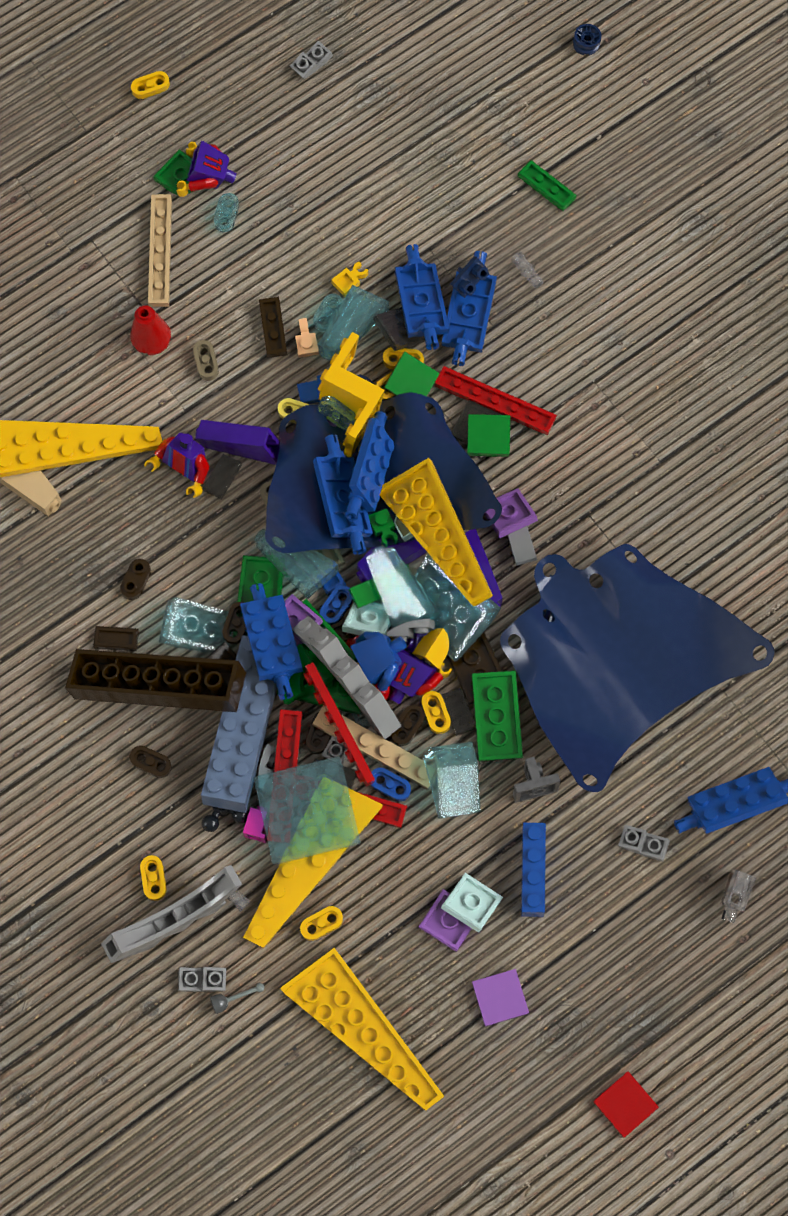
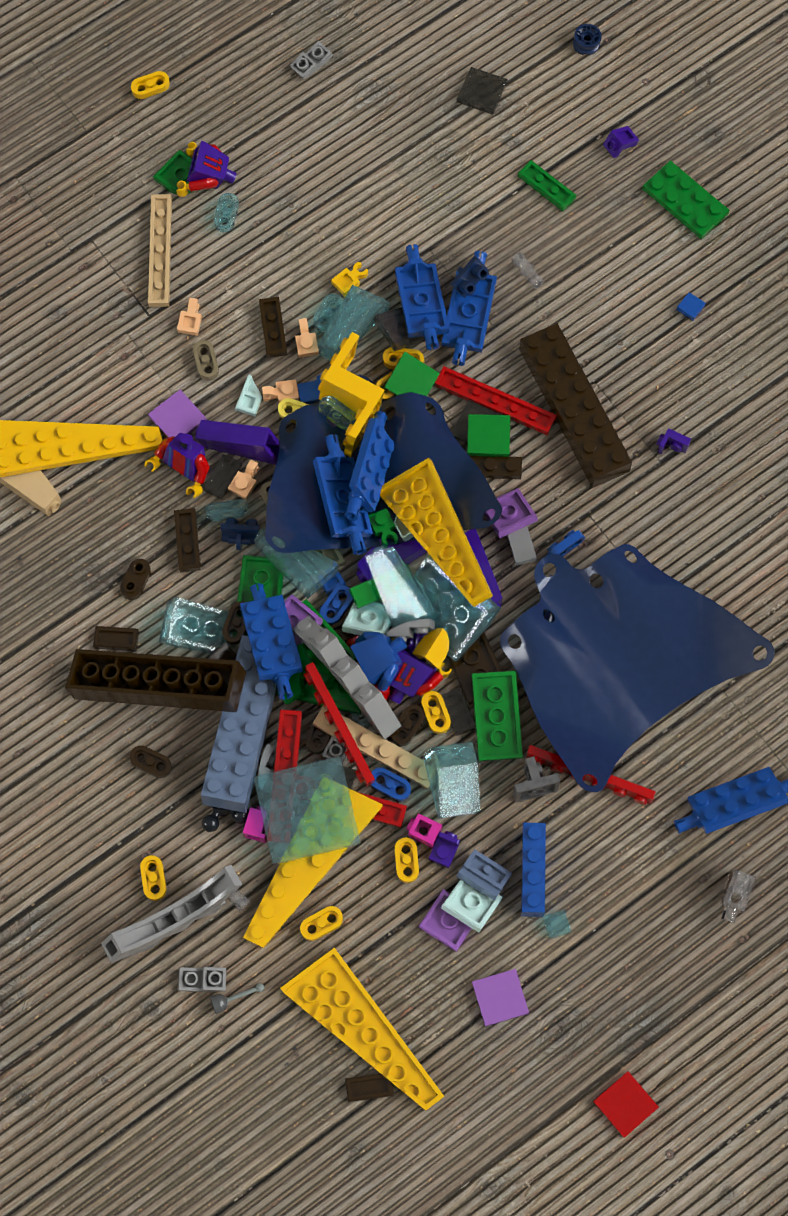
red cone [130,305,171,355] -> none
light grey slope [618,825,670,862] -> none
none -> medium lavender tile [148,389,207,438]
none -> dark brown plate [174,508,201,573]
none -> light nougat plate [177,298,202,336]
none -> clear light blue plate [205,499,248,521]
none -> dark blue hips [221,518,260,550]
none -> light nougat plate [228,460,260,500]
none -> light aqua tile [235,375,262,416]
none -> light nougat plate [262,379,299,403]
none -> dark brown tile [345,1074,394,1103]
none -> yellow plate [395,837,419,883]
none -> dark pink brick [406,813,442,849]
none -> dark purple bracket [429,831,460,869]
none -> clear smoke tile [457,67,508,115]
none -> sand blue plate [457,849,512,901]
none -> dark brown plate [470,456,522,480]
none -> dark brown brick [519,323,632,488]
none -> red plate [526,745,656,805]
none -> clear light blue plate [543,910,571,939]
none -> blue plate [547,530,585,557]
none -> dark purple bracket [603,126,639,158]
none -> green plate [642,160,730,240]
none -> dark purple bracket [656,428,691,454]
none -> blue tile [677,292,706,321]

